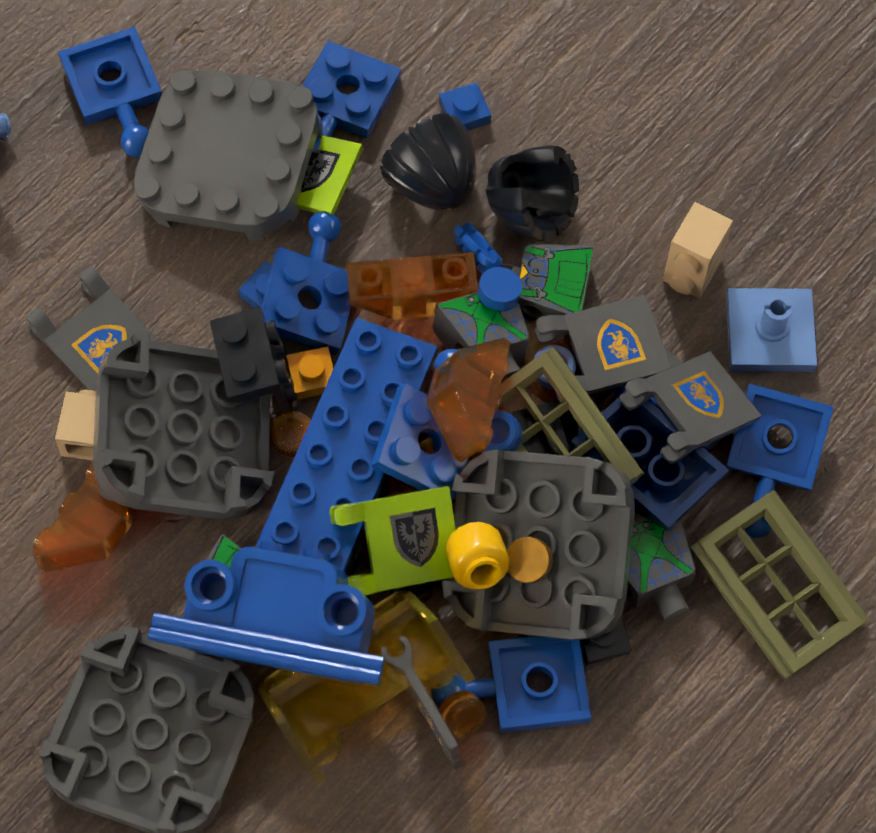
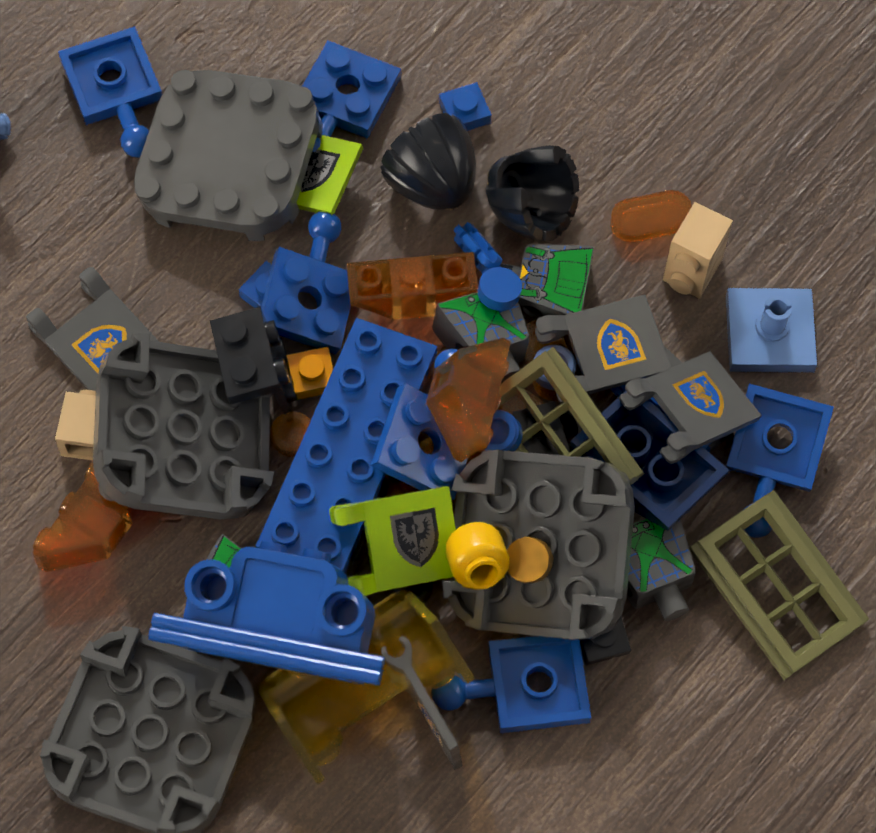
clear orange tile [439,690,486,738] -> none
none -> clear orange tile [610,190,692,242]

